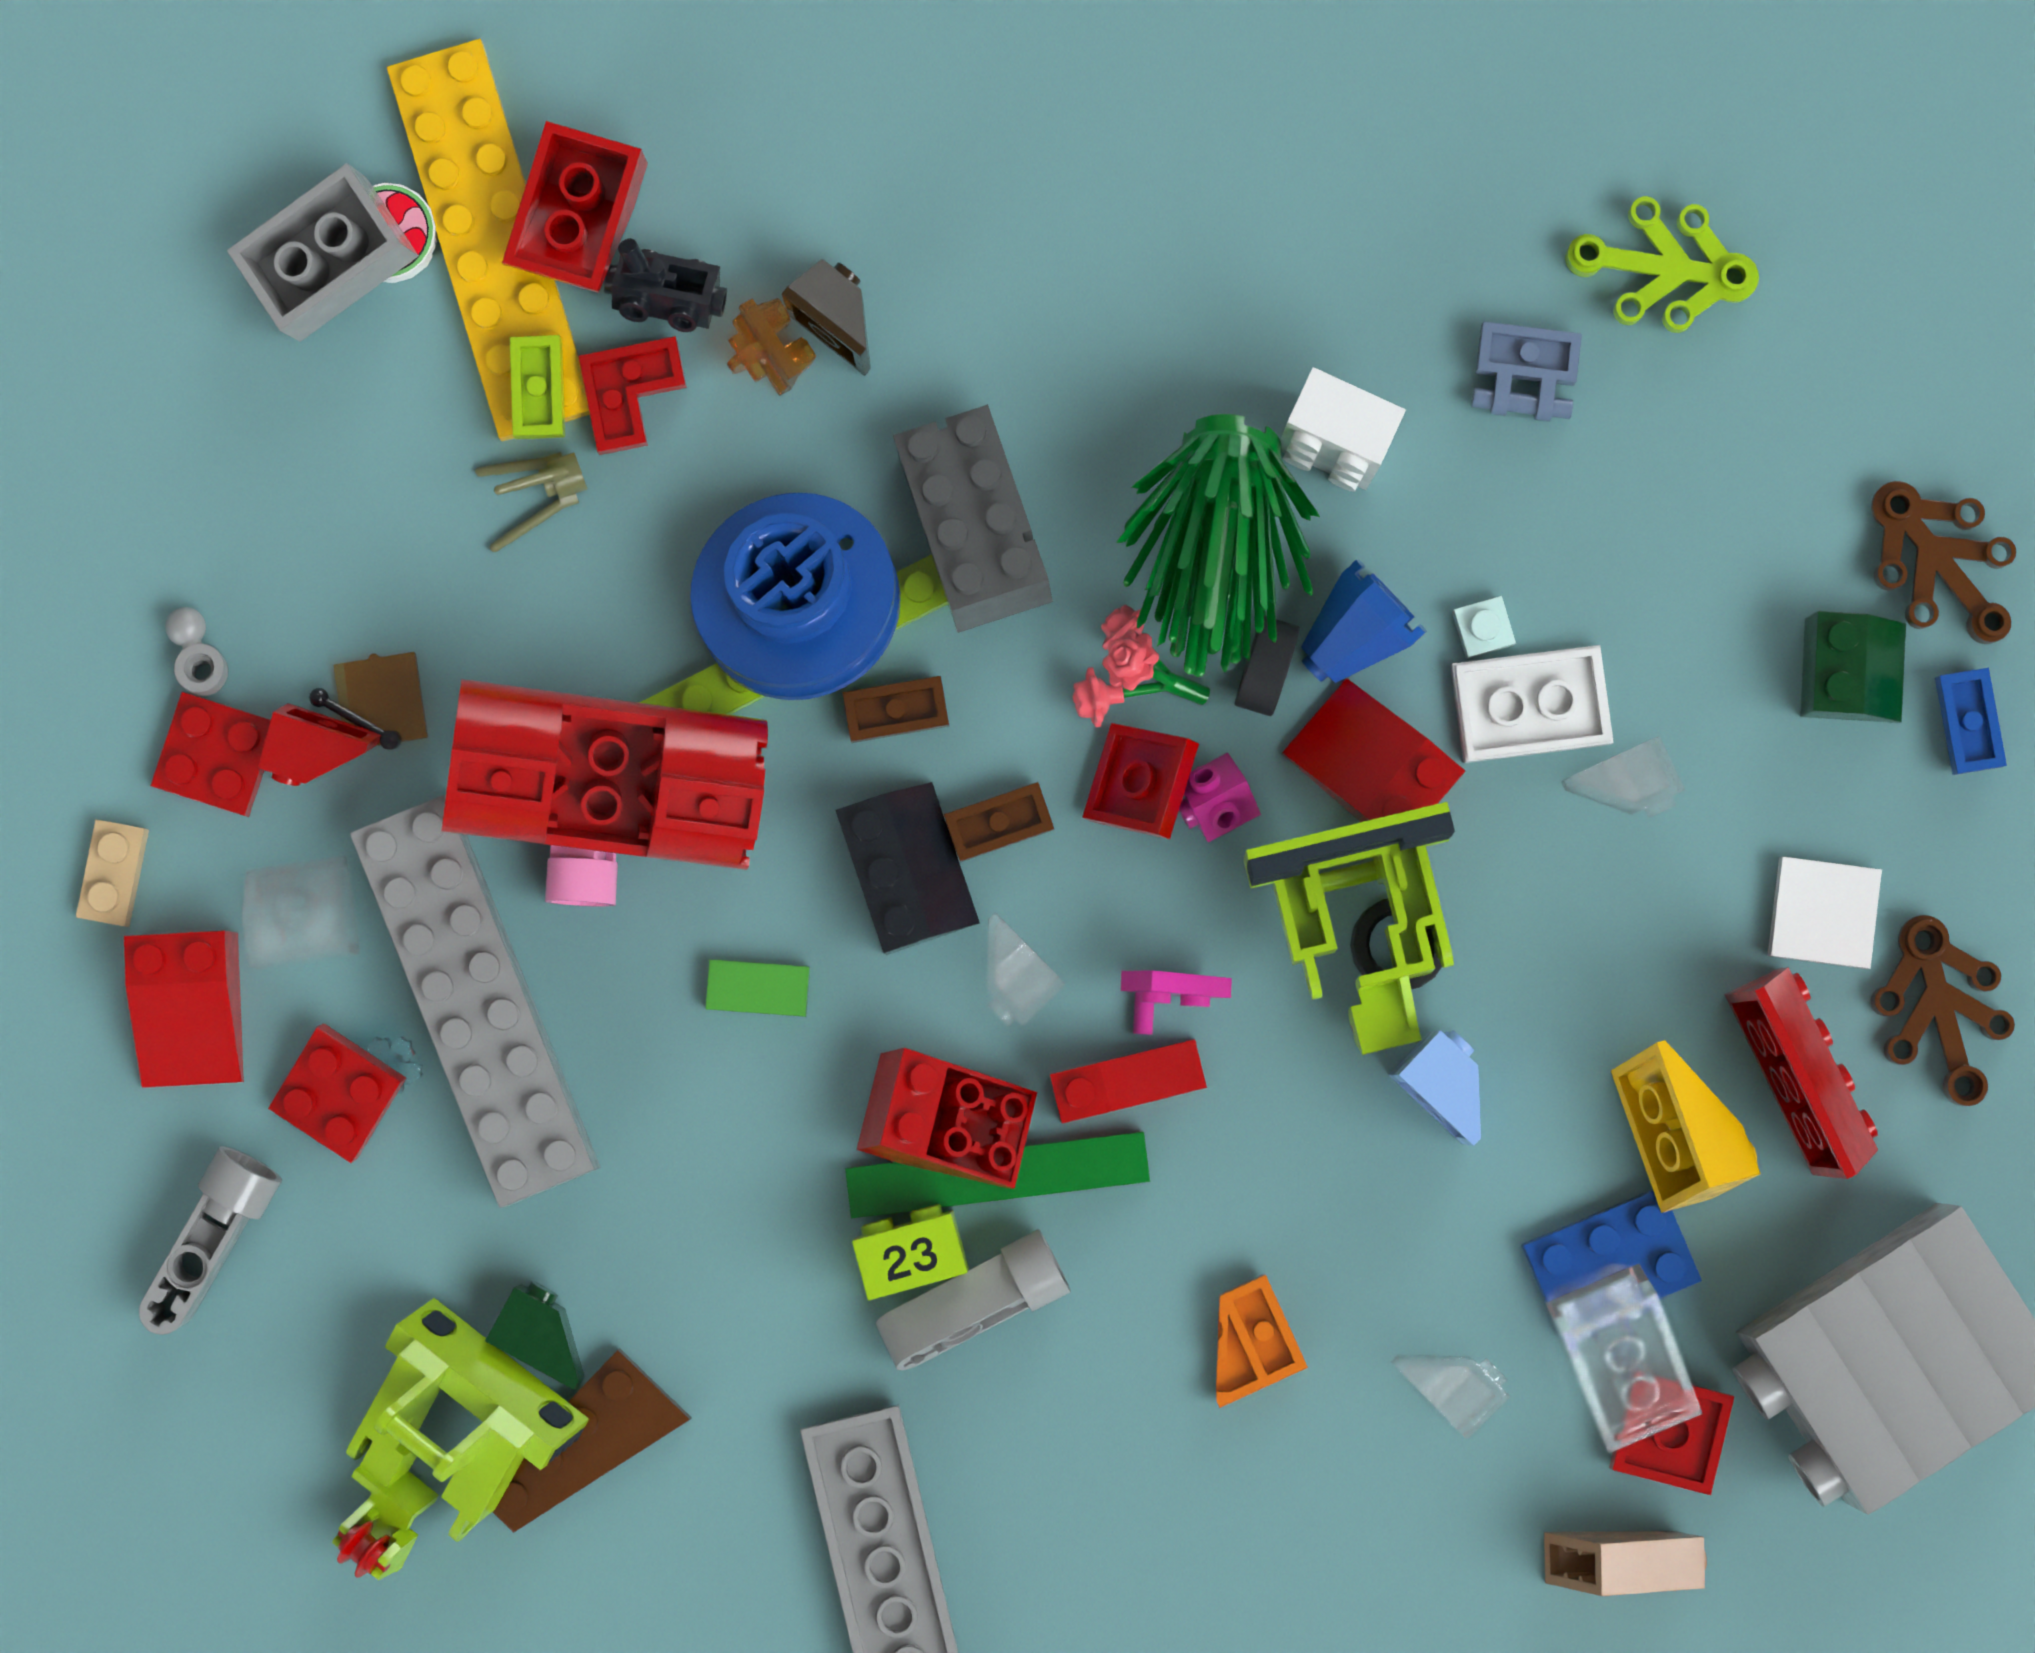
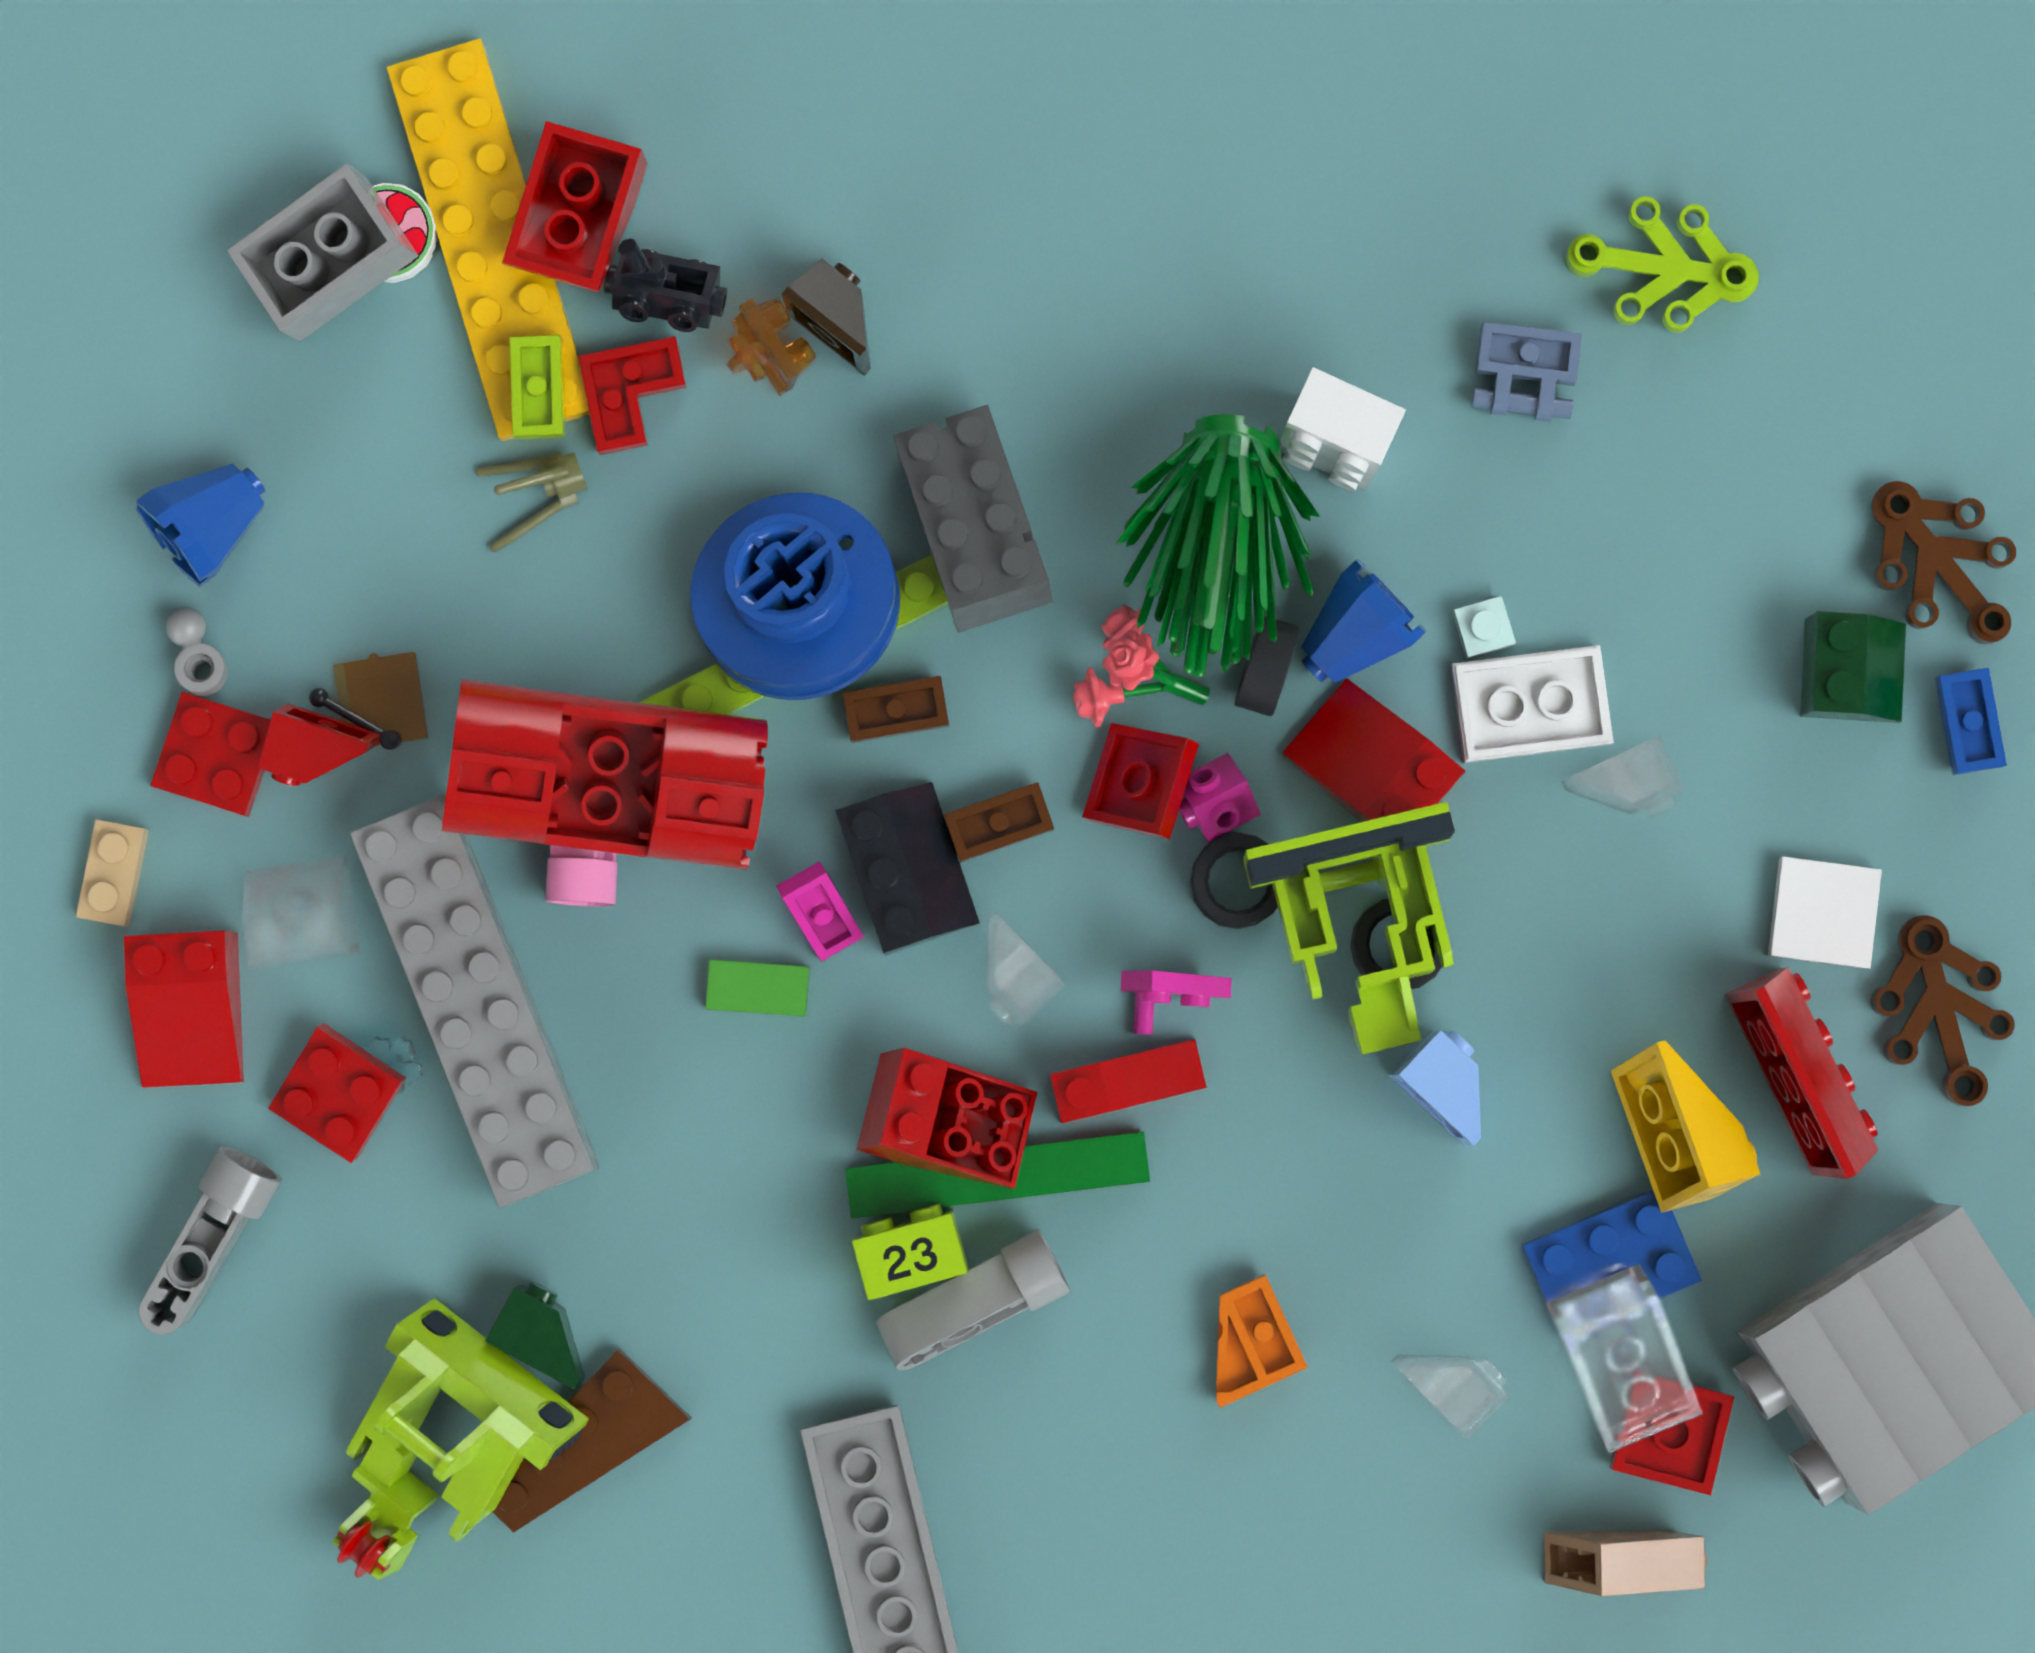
none -> blue cone [136,464,265,587]
none -> dark pink slope [776,861,864,962]
none -> black tyre [1190,832,1278,929]

